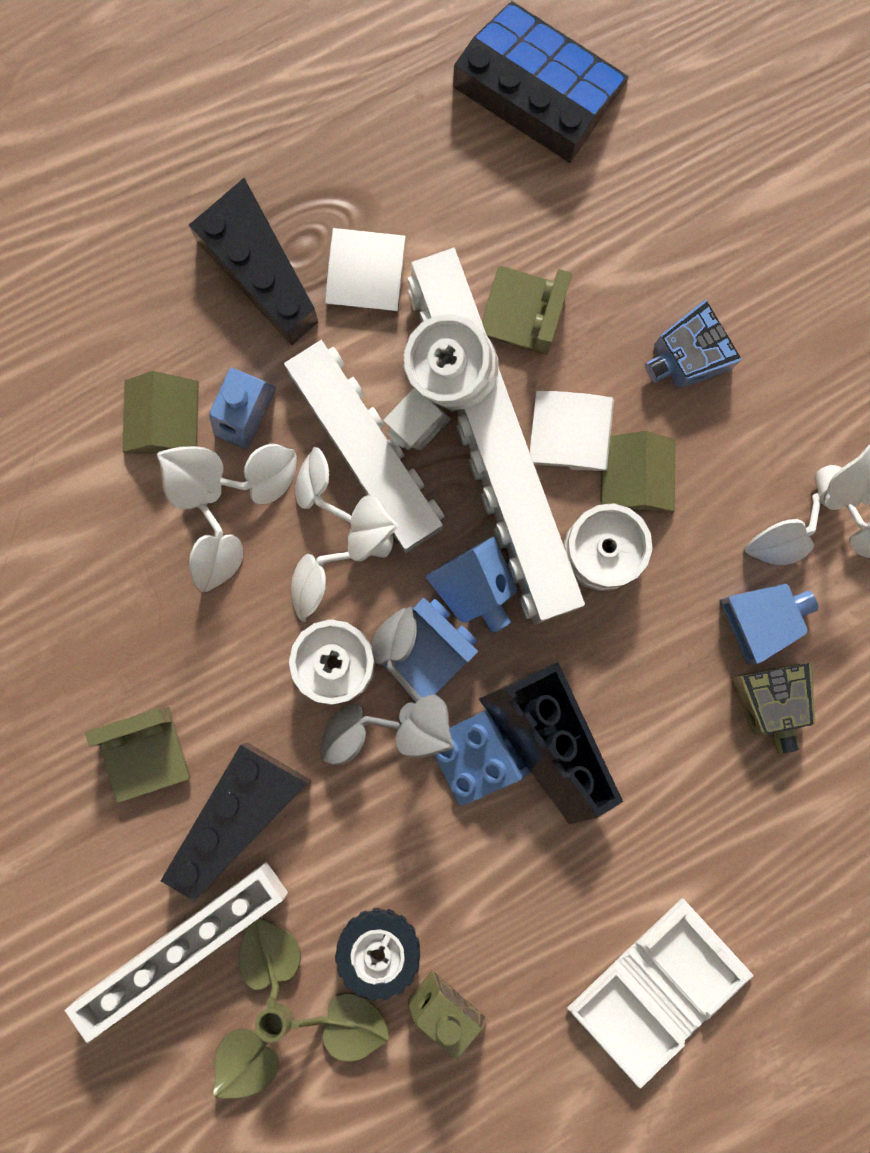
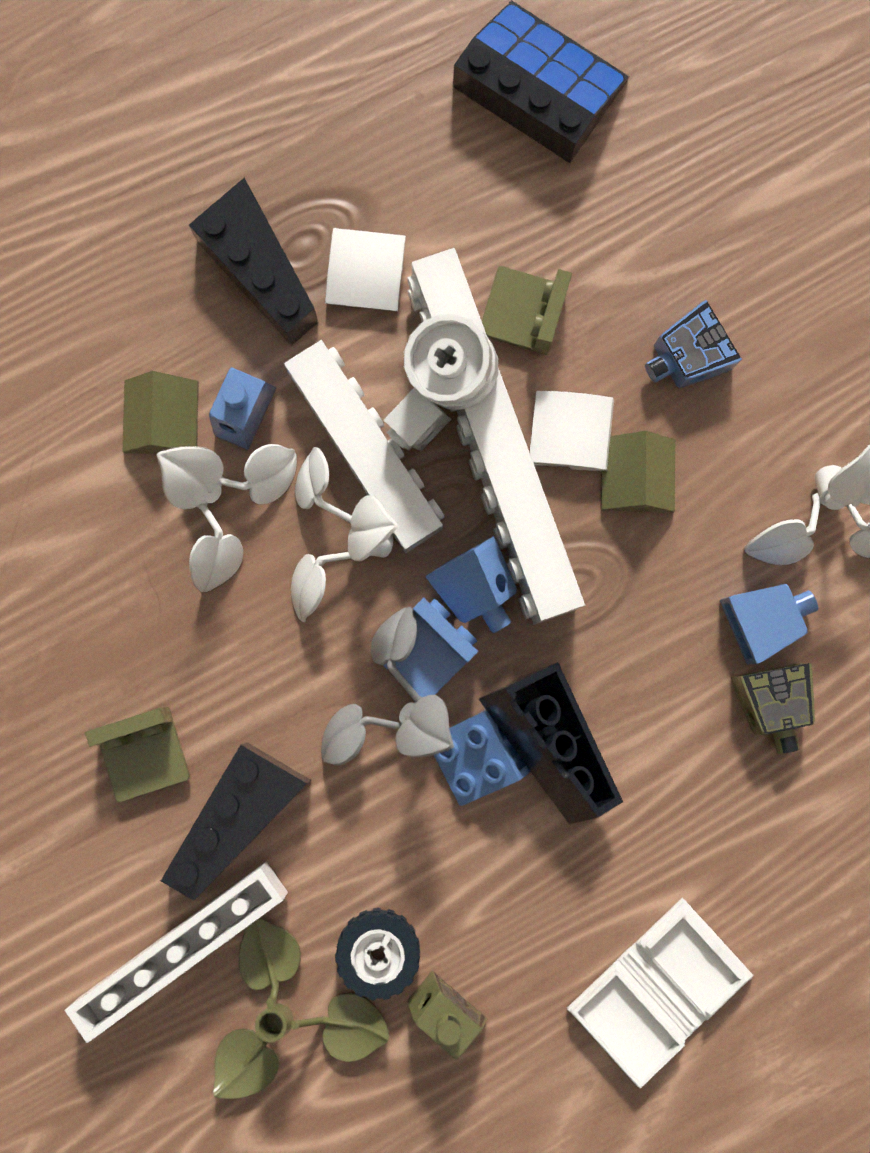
white wheel [289,620,376,704] -> none
white wheel [563,504,652,591] -> none

